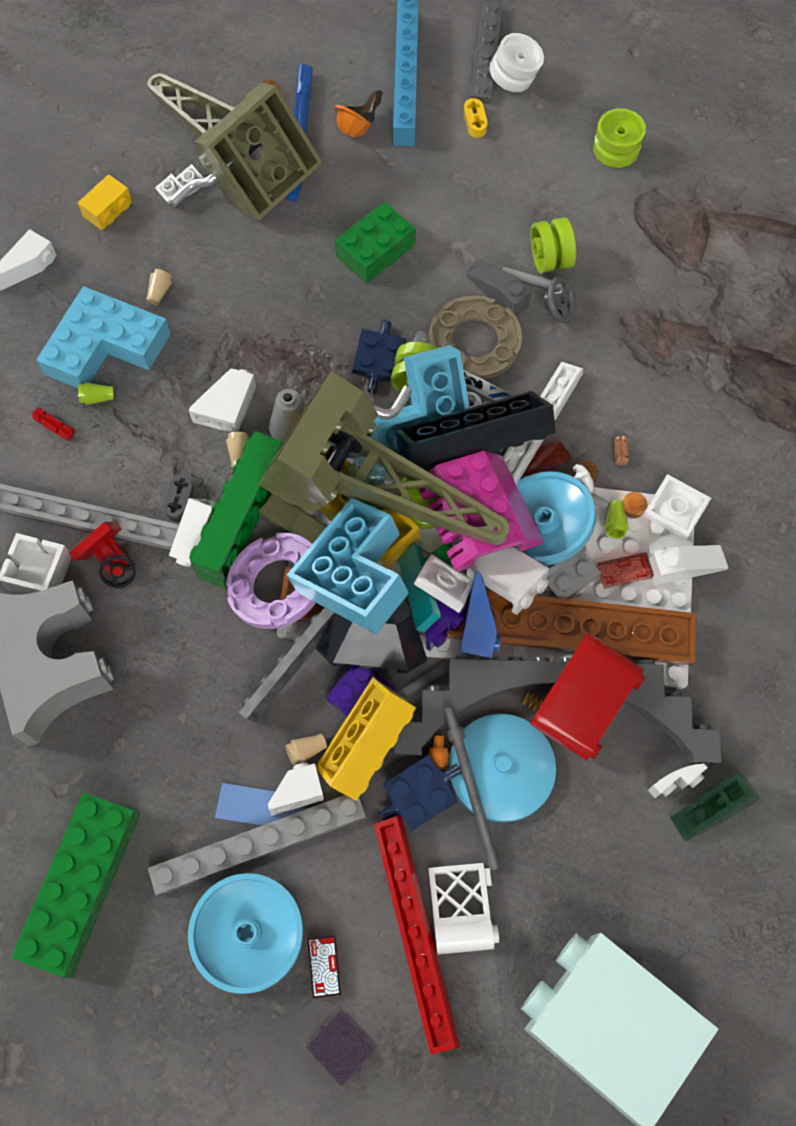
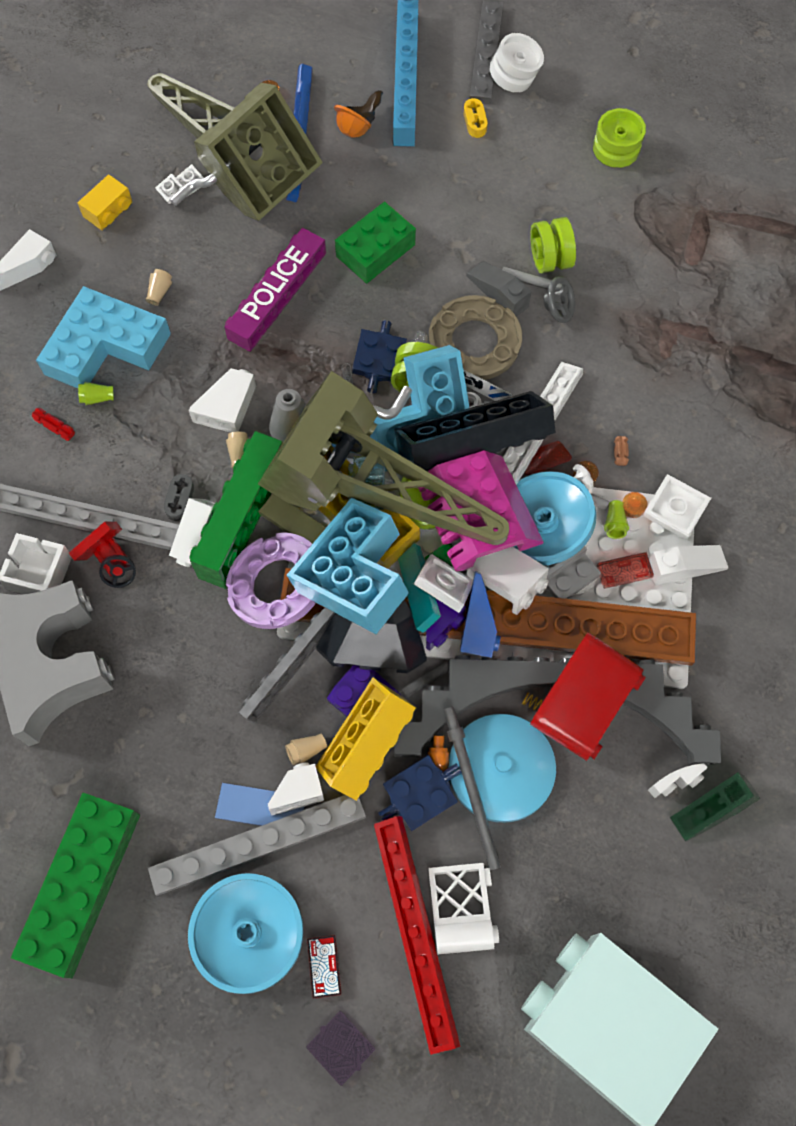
none -> magenta brick [224,228,326,352]

